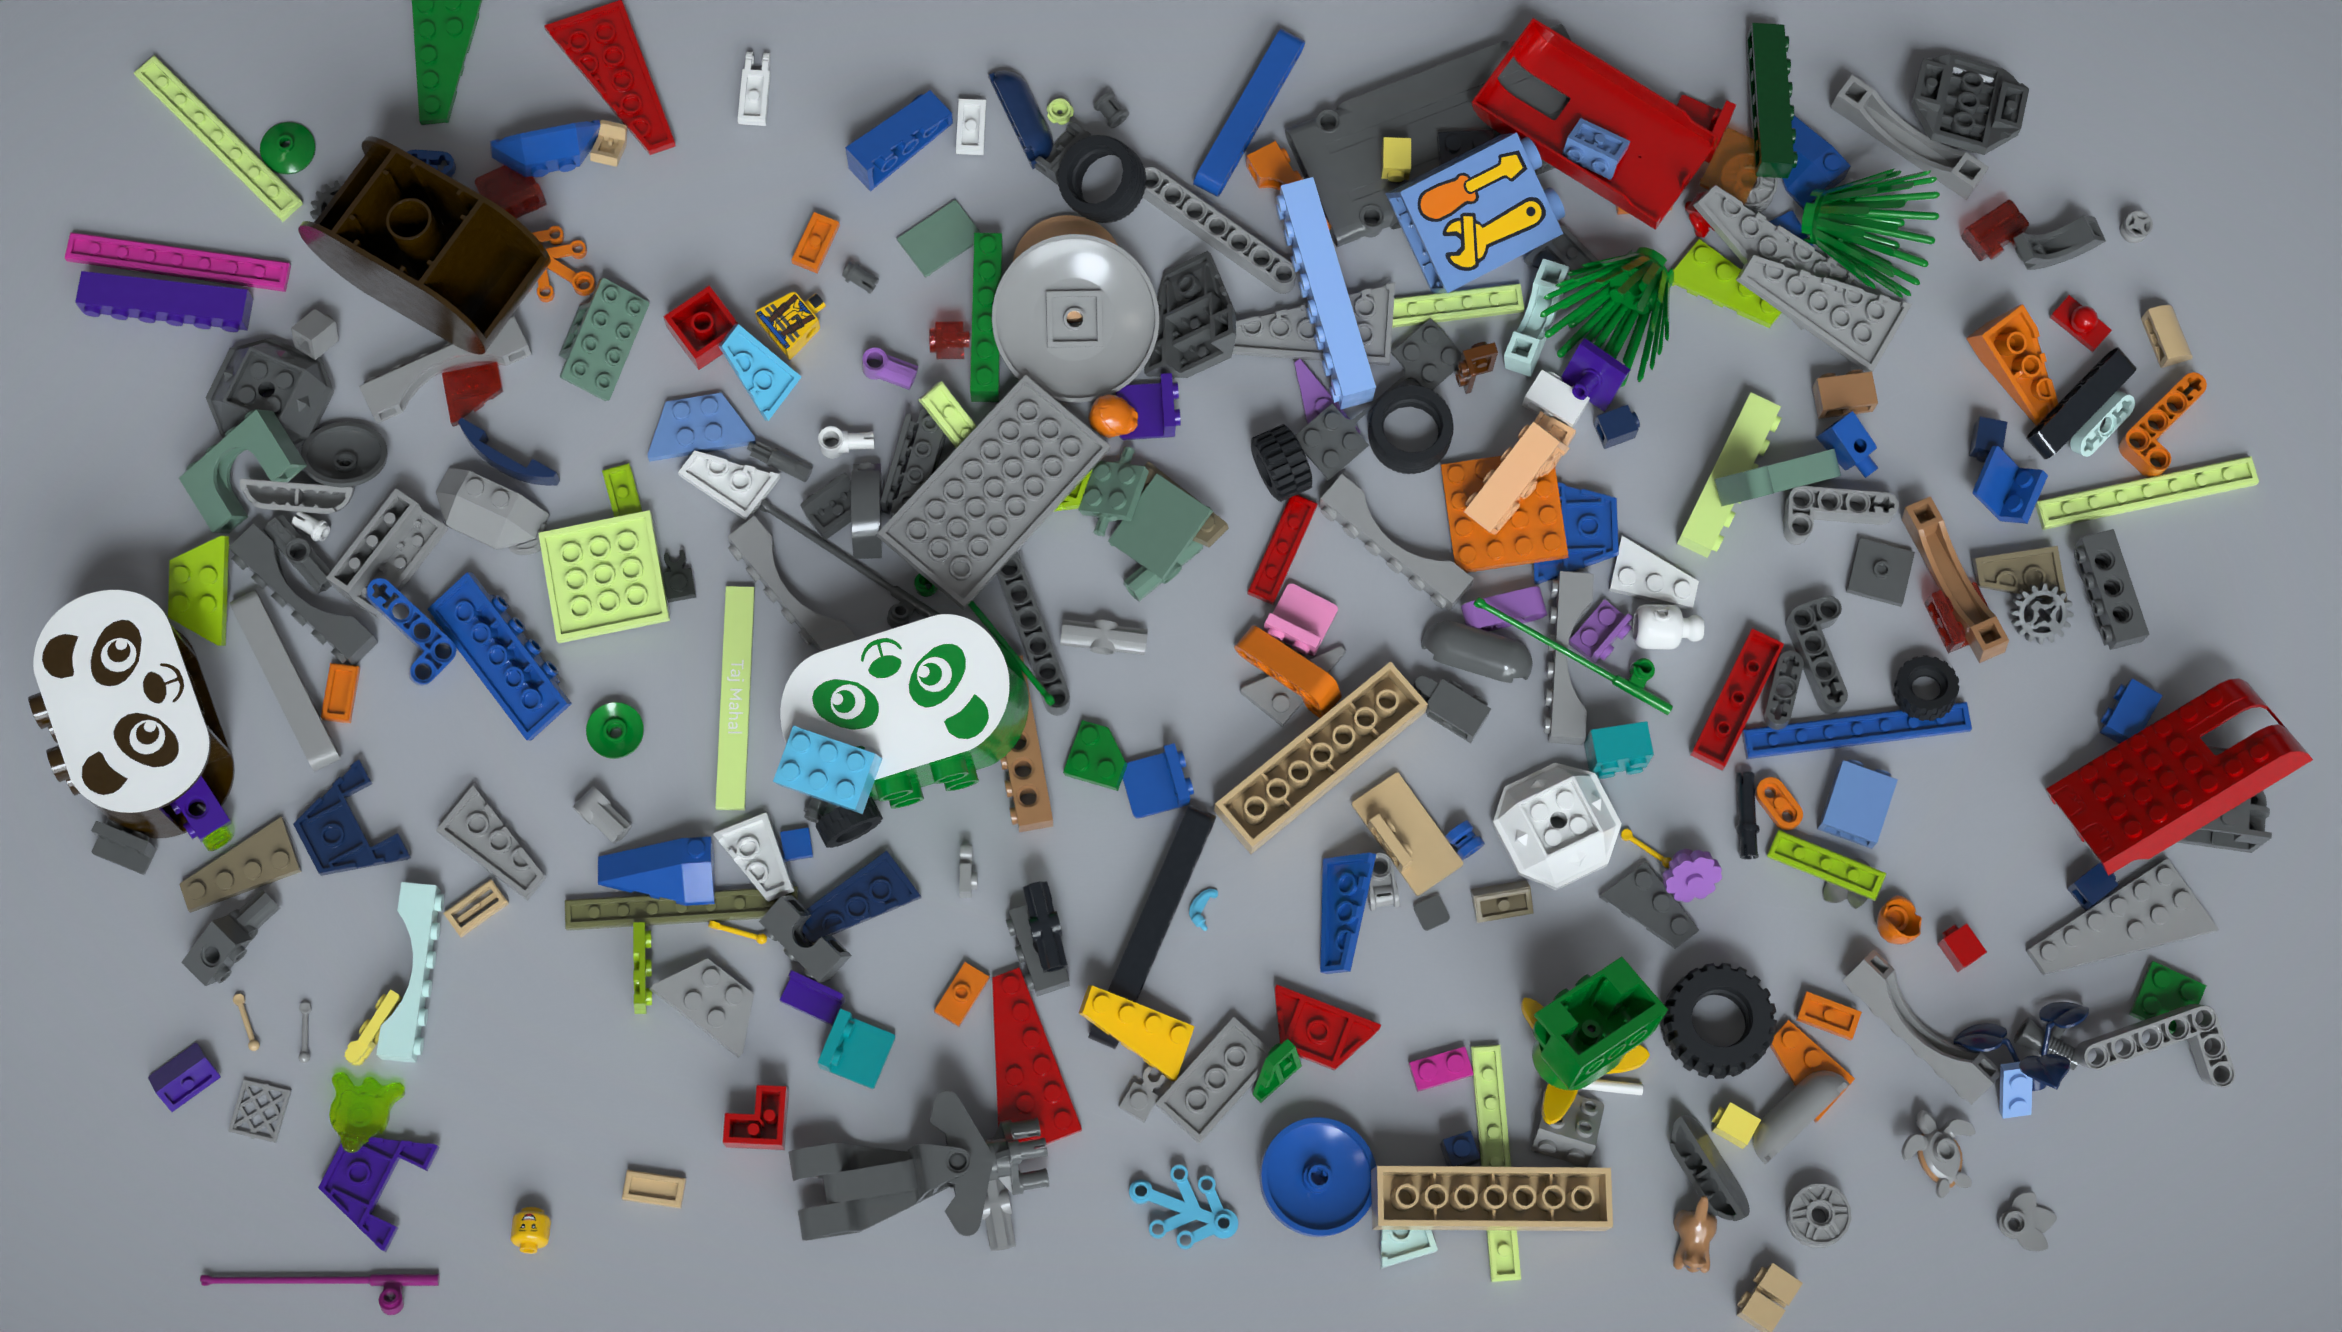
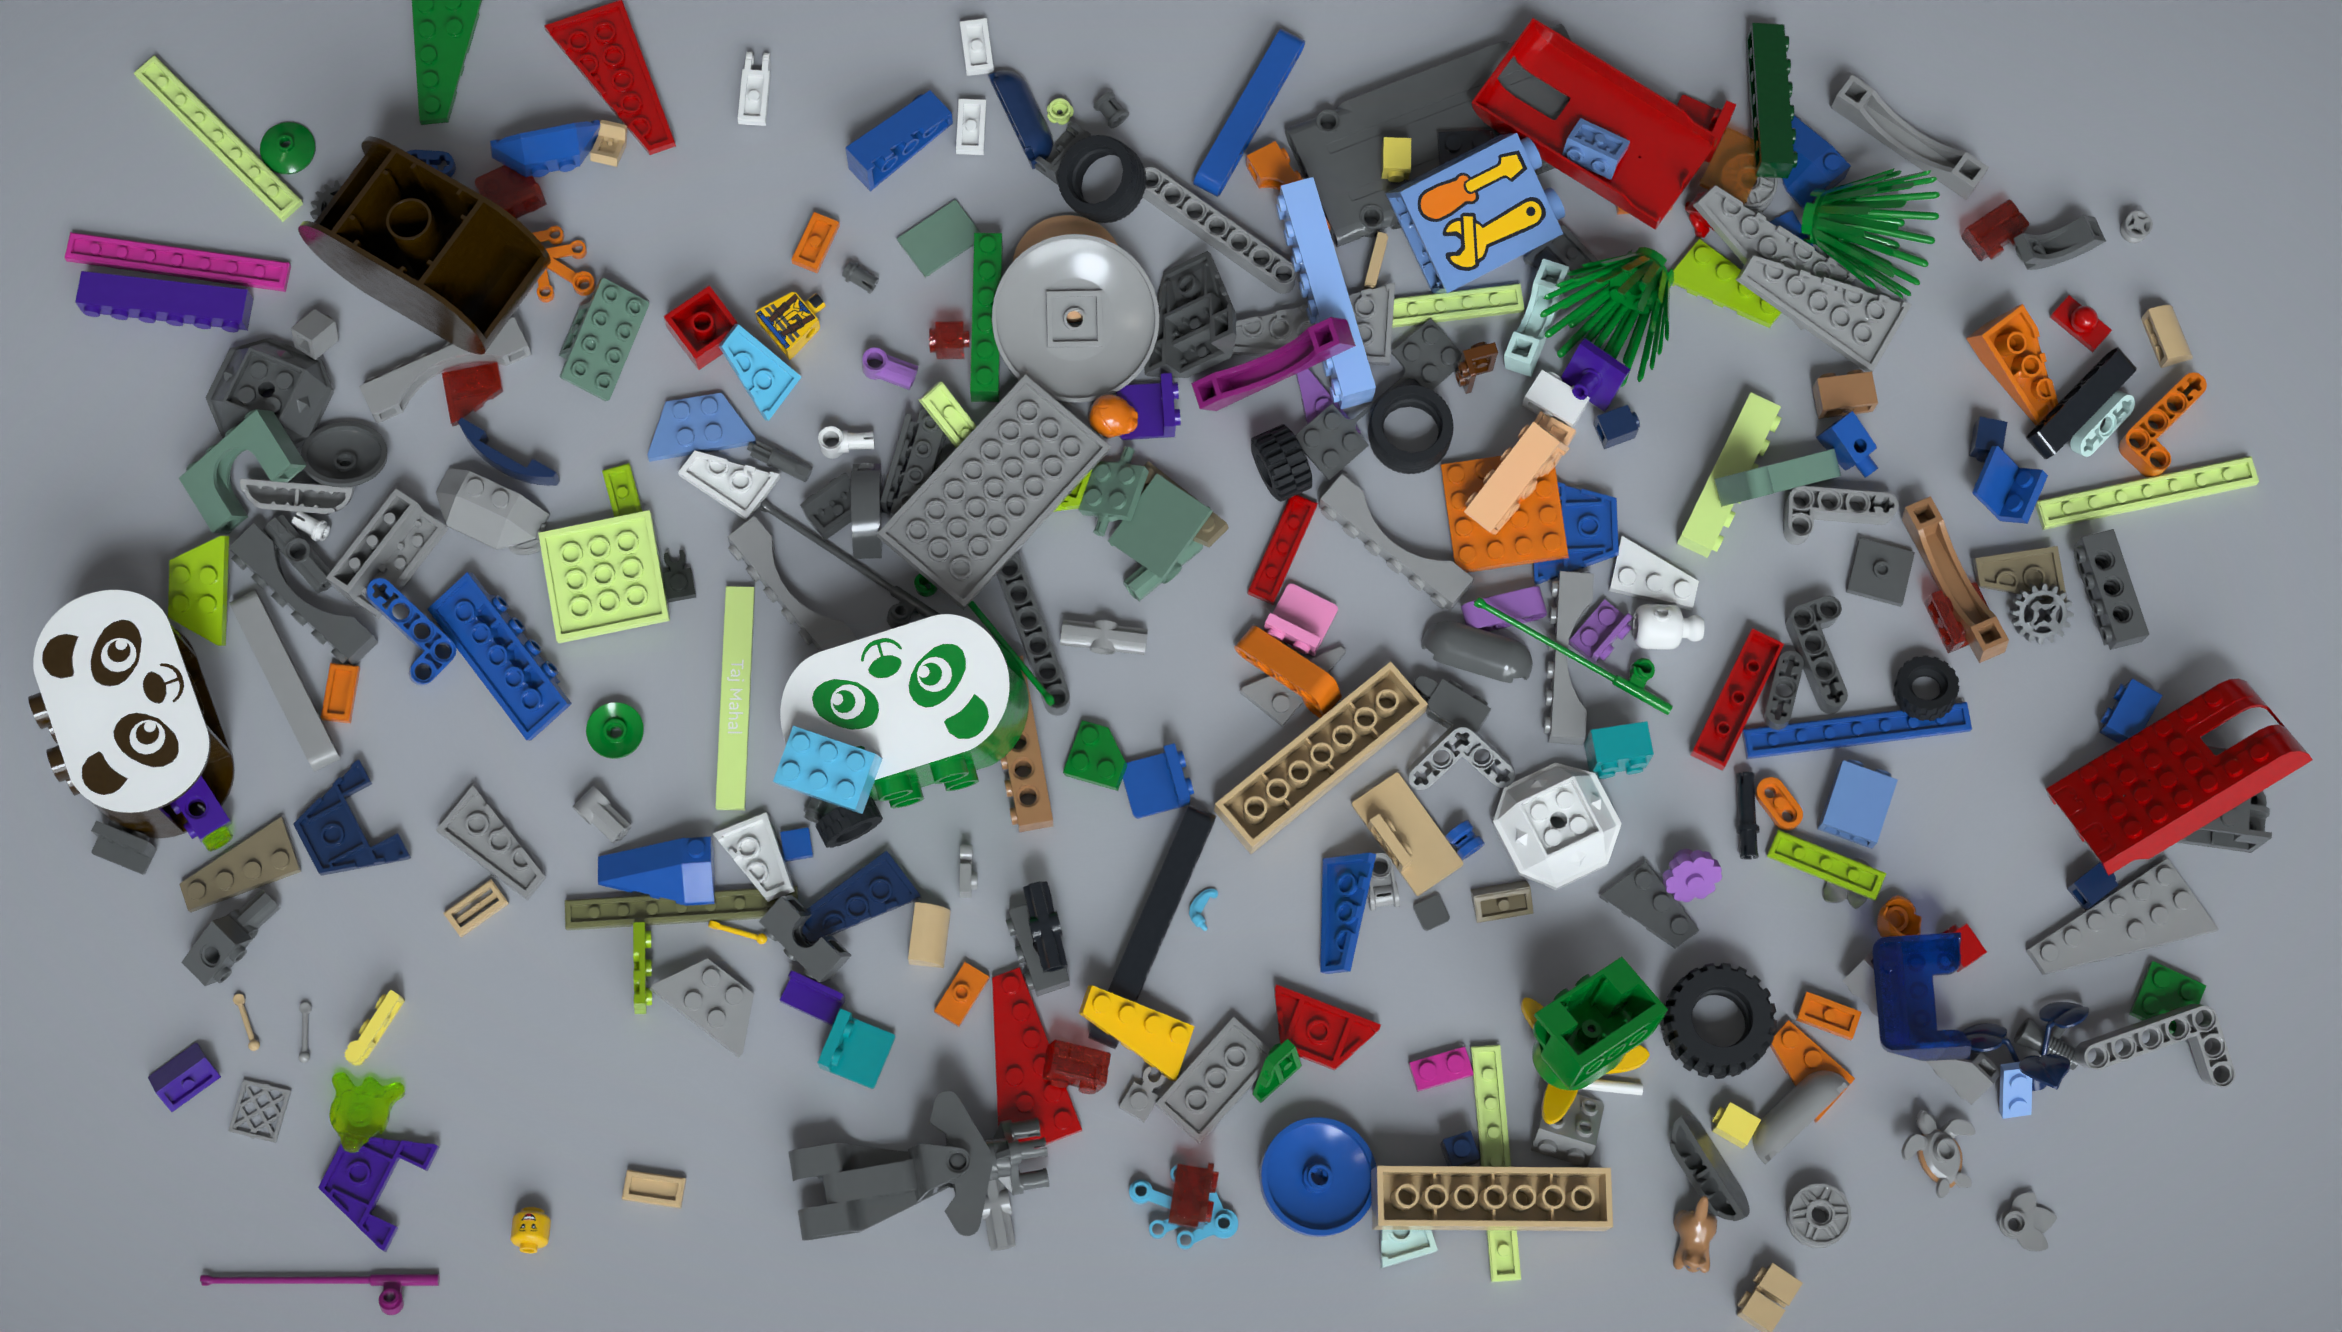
light aqua arch [376,882,444,1063] -> none
red brick [723,1085,789,1150] -> none
yellow hinge [1621,829,1672,868] -> none
dark grey piece [1911,54,2029,155] -> none
none -> tan brick [908,902,951,968]
none -> white plate [960,18,994,76]
none -> clear red brick [1042,1039,1111,1094]
none -> clear red bracket [1168,1163,1219,1229]
none -> magenta arch [1191,317,1356,411]
none -> tan tile [1364,232,1388,290]
none -> beam [1407,722,1515,790]
none -> clear blue windscreen [1872,932,1971,1061]

